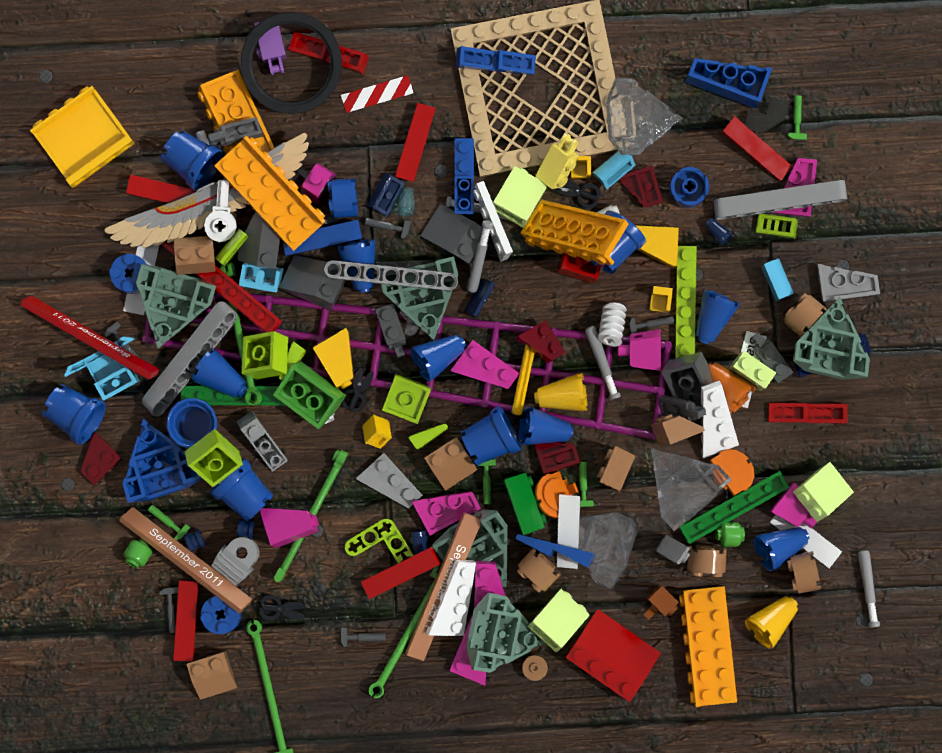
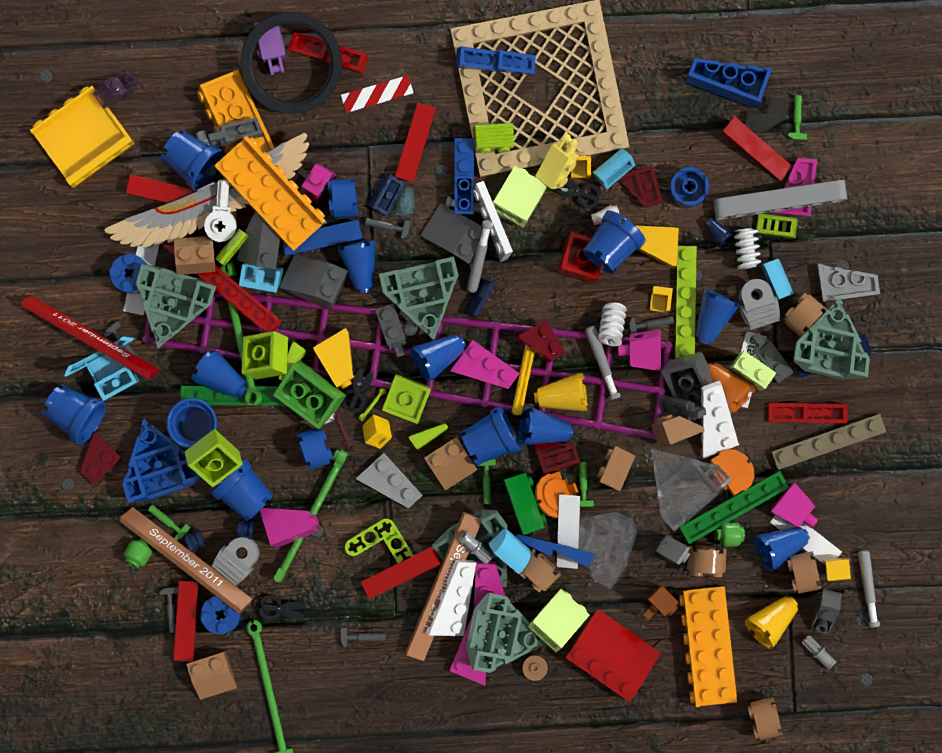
light grey beam [142,301,237,417] -> none
light grey slope [237,411,288,472] -> none
light grey beam [324,261,458,291] -> none
bright green hinge [369,565,440,698] -> none
dark blue cone [409,529,428,555] -> none
dark pink wing [412,491,481,535] -> none
light orange bracket [520,199,629,265] -> none
clear wedge [606,78,682,155] -> none
yellowish green brick [793,462,854,522] -> none
none -> slope [93,71,140,109]
none -> blue brick [296,428,333,471]
none -> clear pink hinge [333,410,352,448]
none -> lime hinge [359,388,386,422]
none -> light grey axle [458,531,492,564]
none -> lime brick [473,123,515,154]
none -> medium azure brick [488,528,531,574]
none -> white piece [734,229,761,269]
none -> light grey piece [738,279,780,330]
none -> medium nougat brick [748,697,783,740]
none -> dark tan plate [771,414,886,470]
none -> light grey axle [802,635,836,670]
none -> dark grey slope [810,588,842,635]
none -> yellow panel [823,558,851,581]

